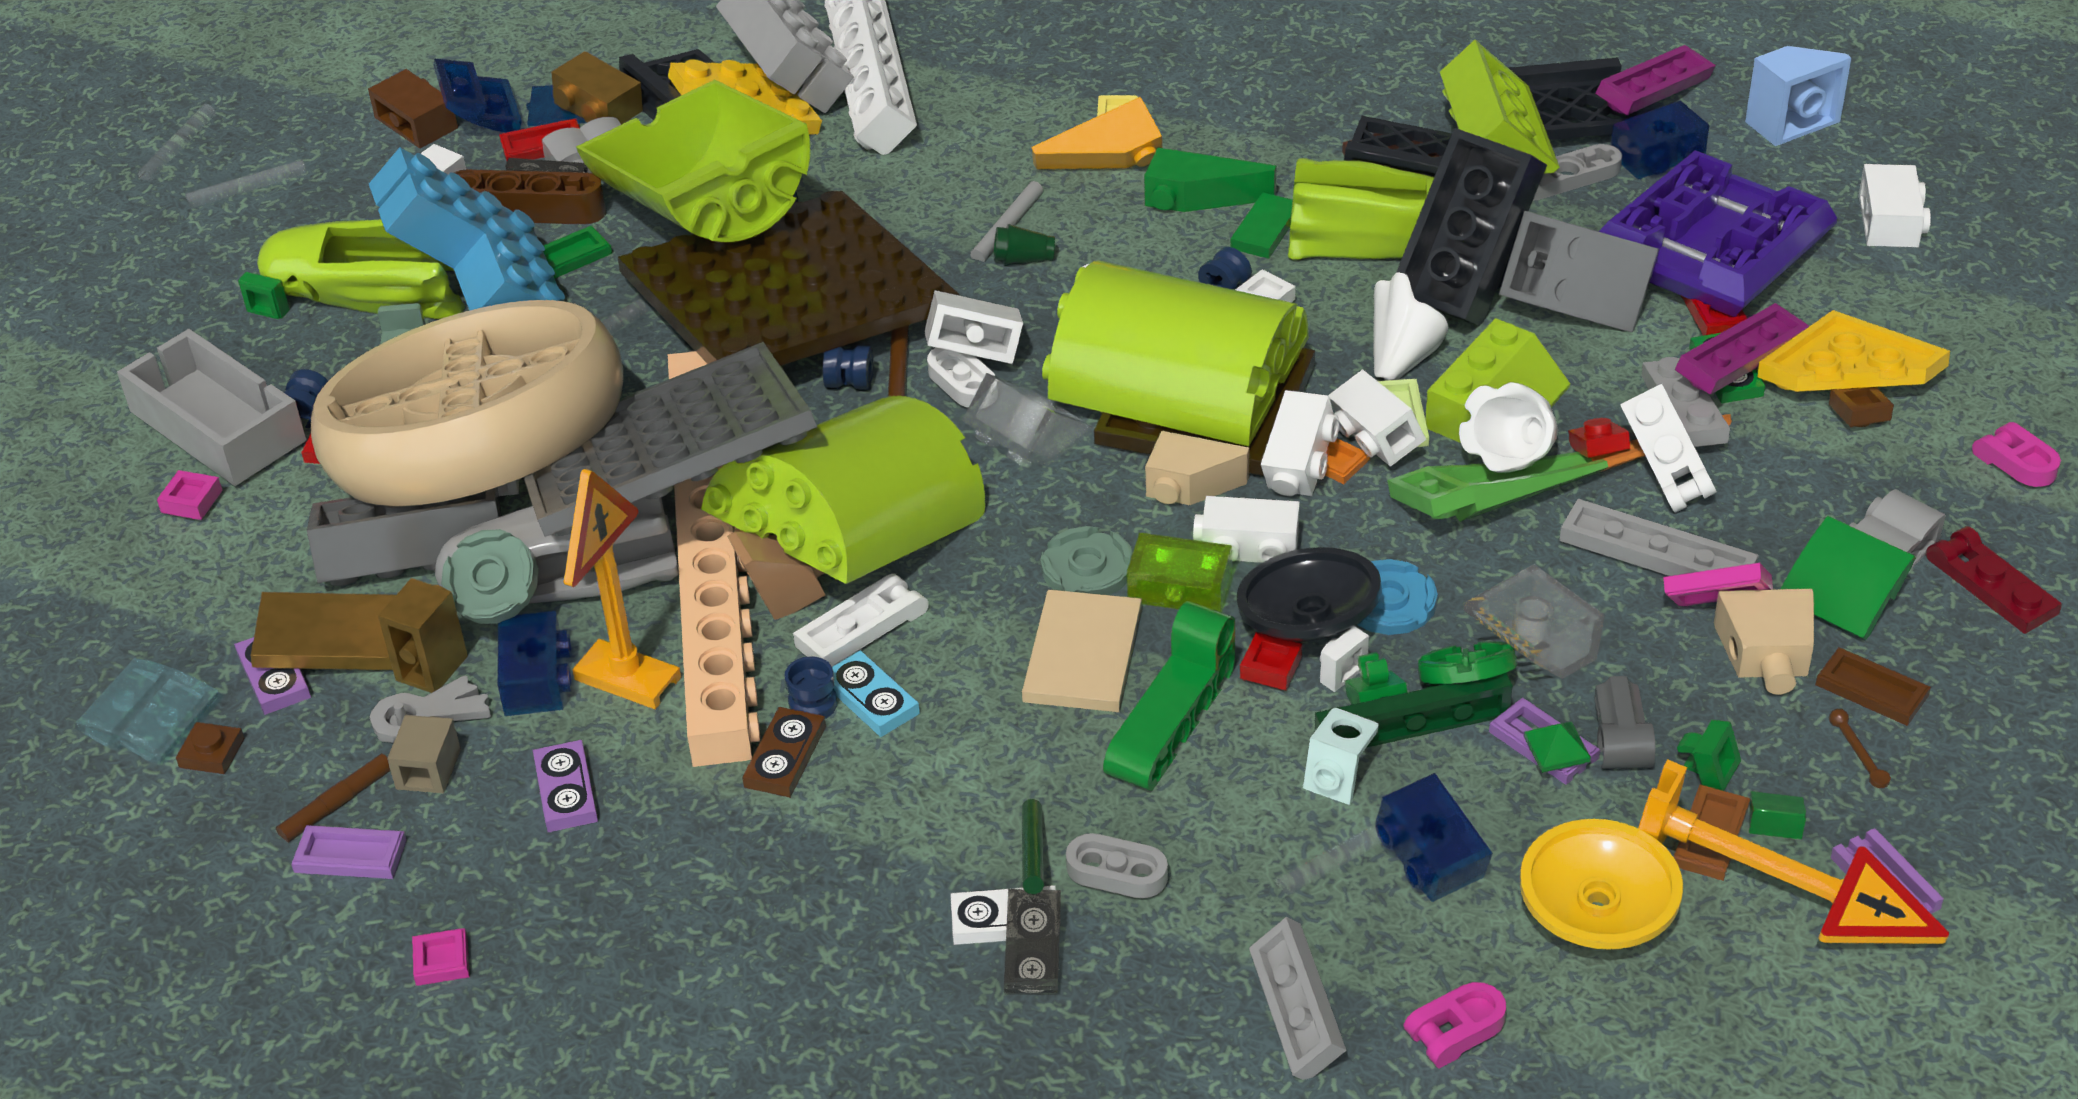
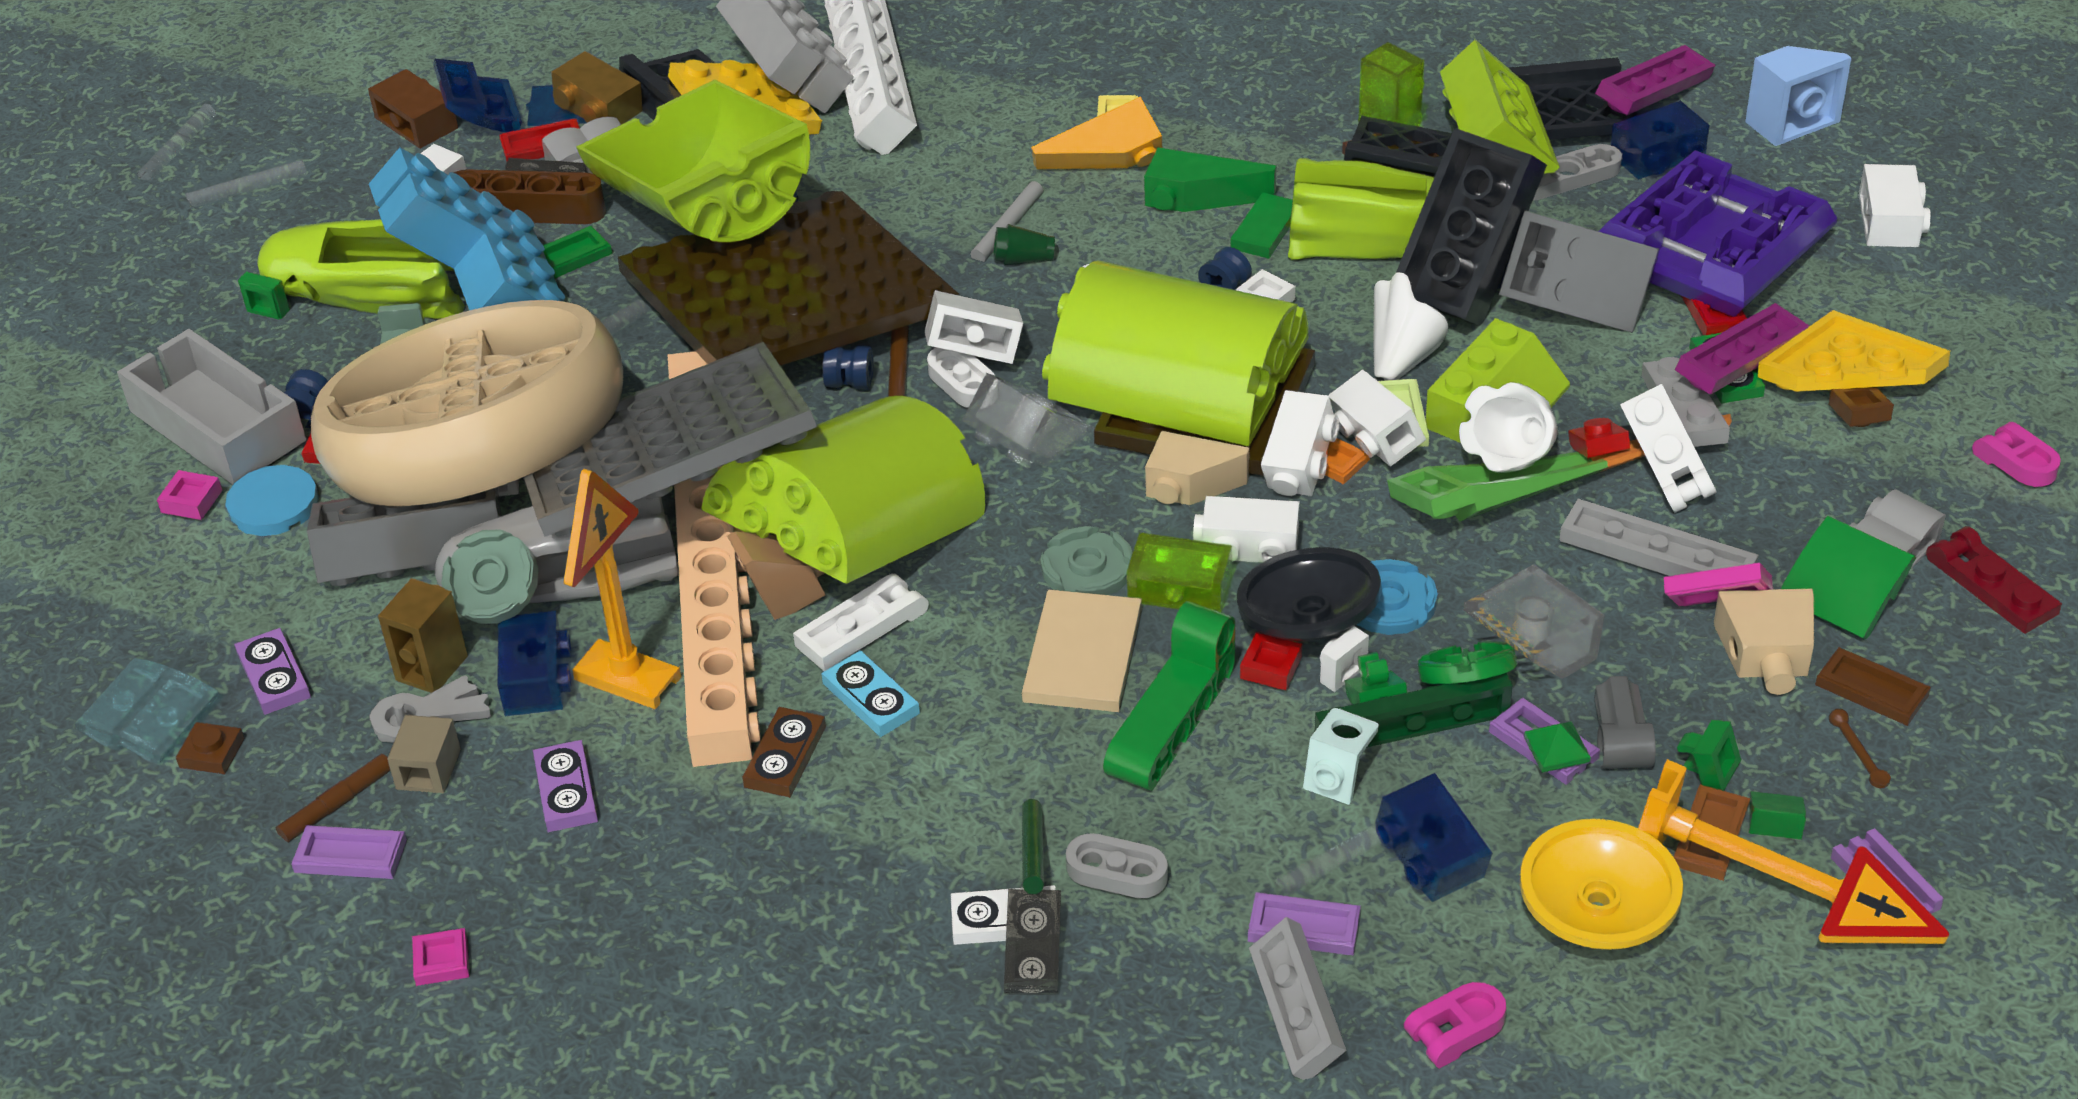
pearl gold tile [251,592,396,670] -> none
dark blue wheel [785,656,837,719] -> none
none -> dark azure tile [225,465,319,536]
none -> medium lavender tile [1248,892,1361,956]
none -> clear neon green brick [1358,42,1424,127]

